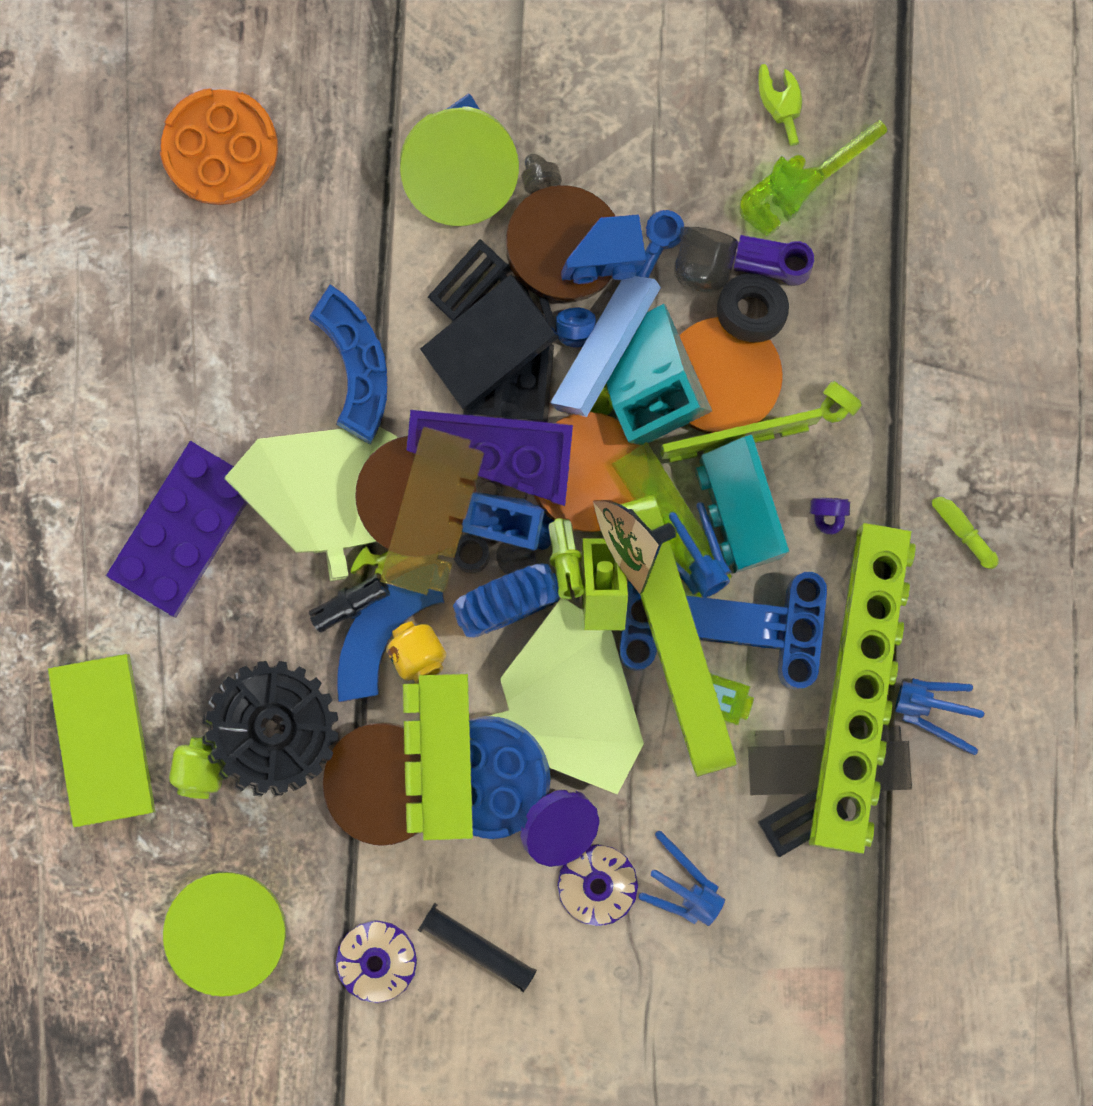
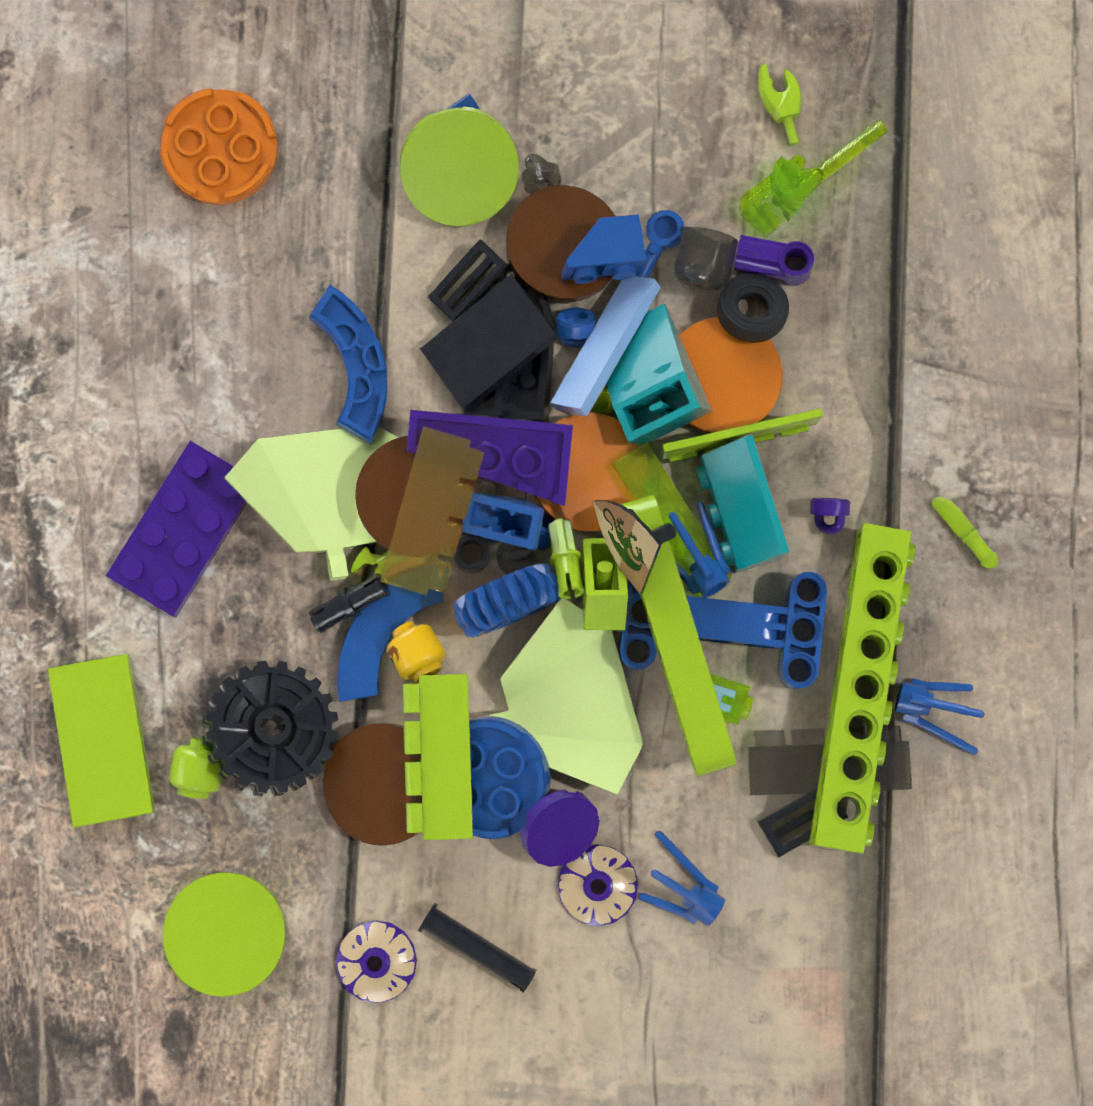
lime tile [820,381,862,423] -> none

